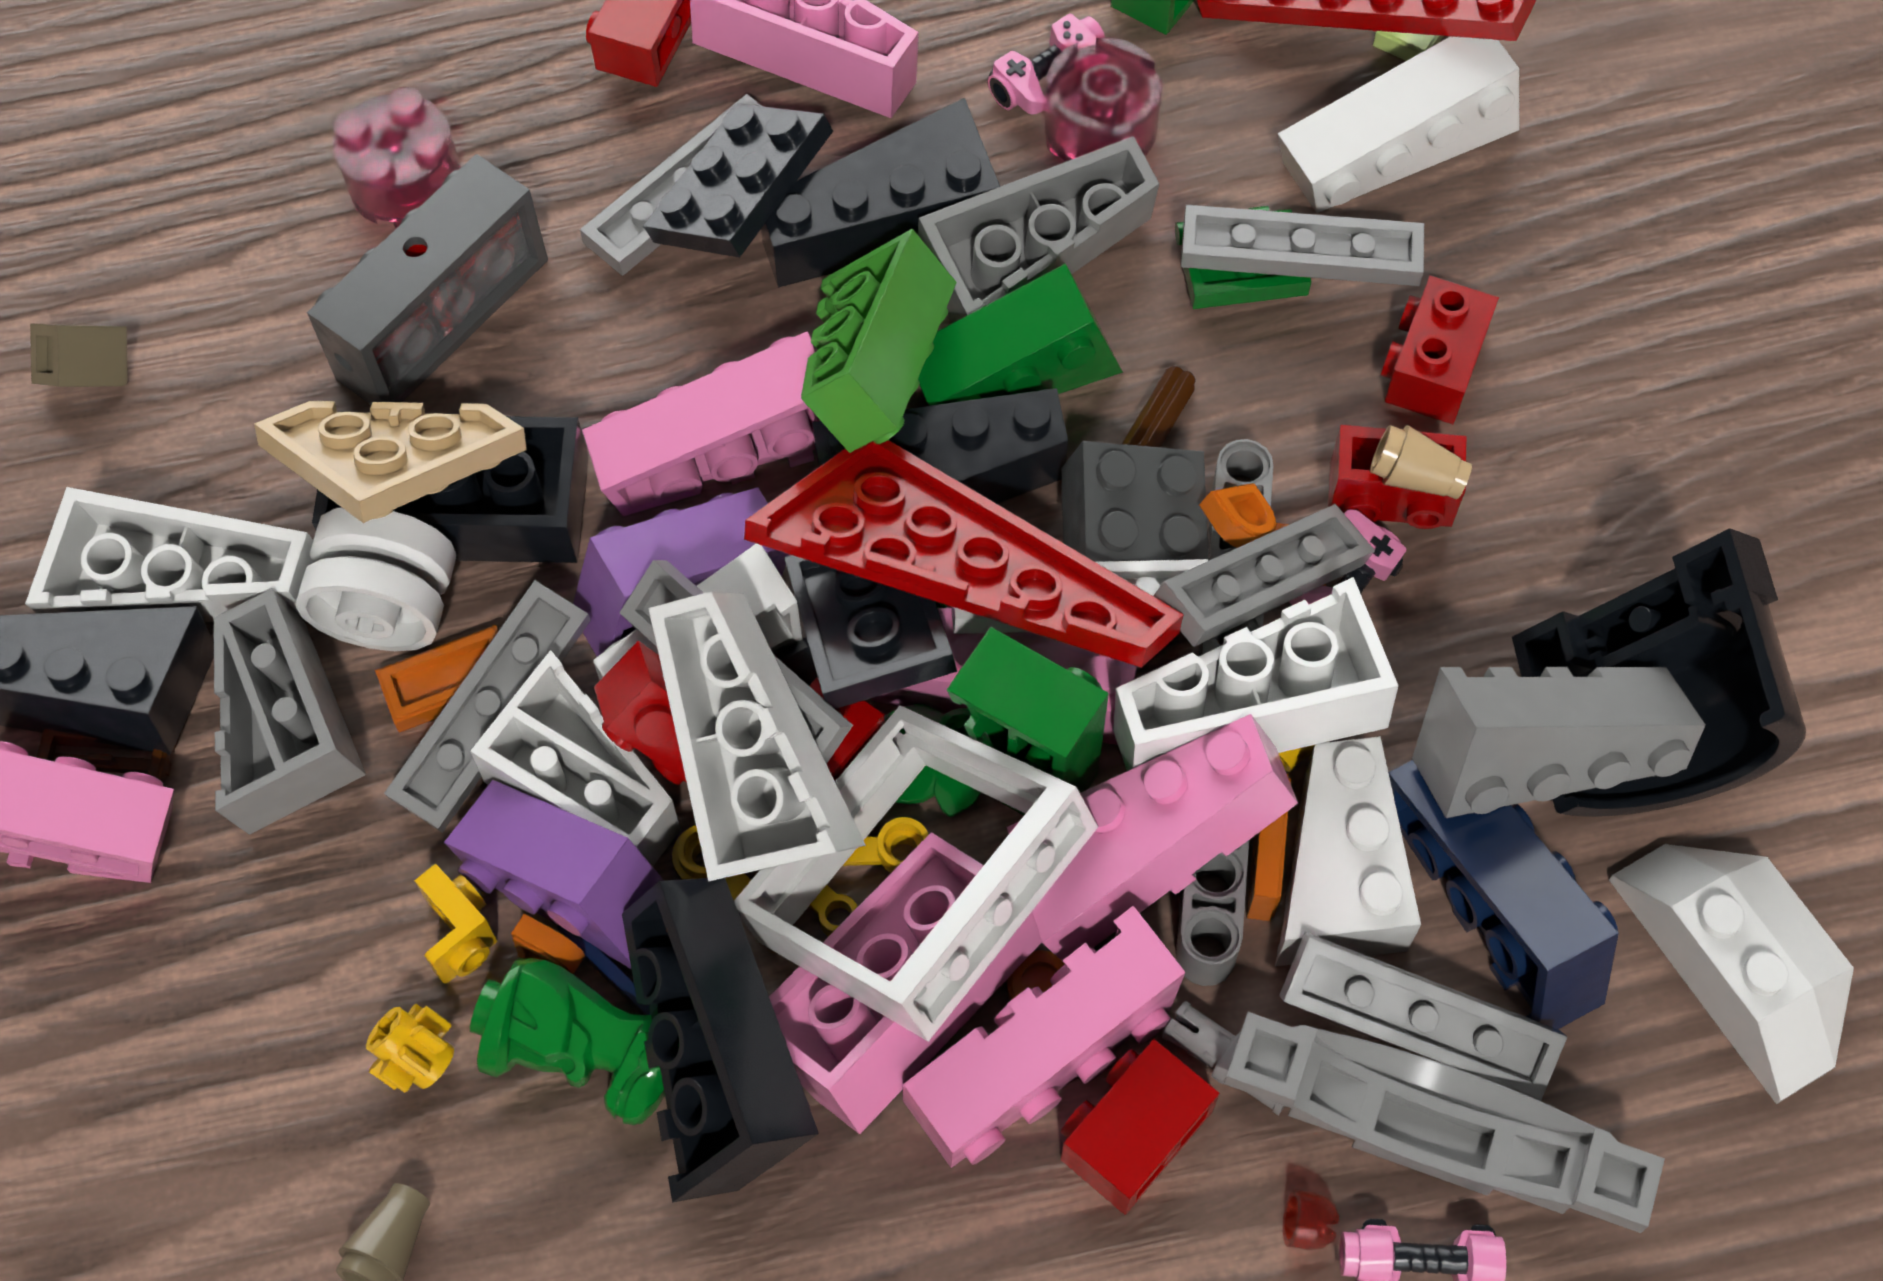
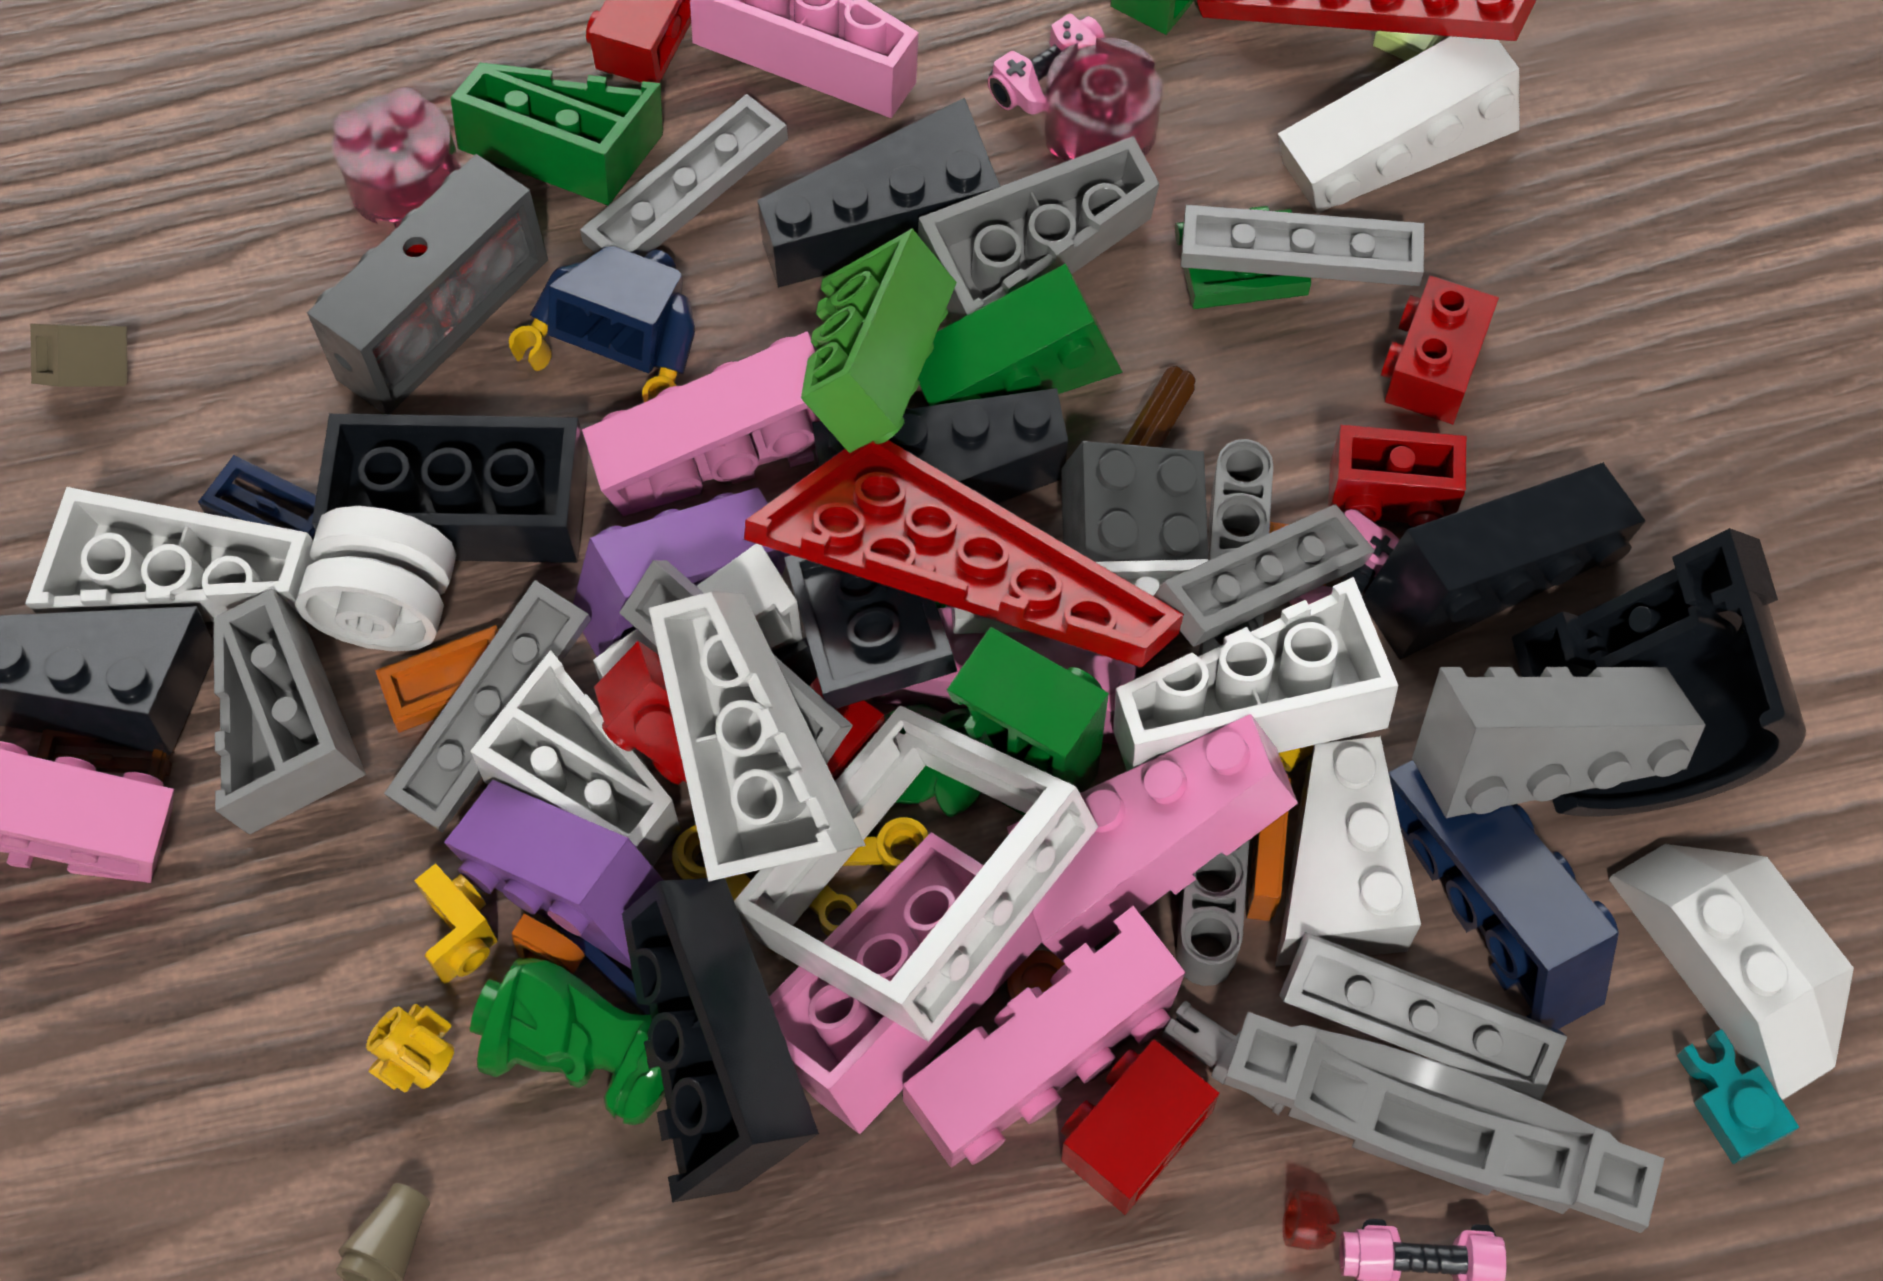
tan plate [254,401,527,523] -> none
black plate [643,103,833,258] -> none
orange tile [1199,483,1276,548] -> none
tan cone [1370,425,1472,500] -> none
none -> dark blue tile [198,455,316,539]
none -> green wedge [450,62,663,206]
none -> dark blue torso [509,246,695,402]
none -> black wedge [1362,462,1646,660]
none -> teal plate [1677,1029,1800,1164]

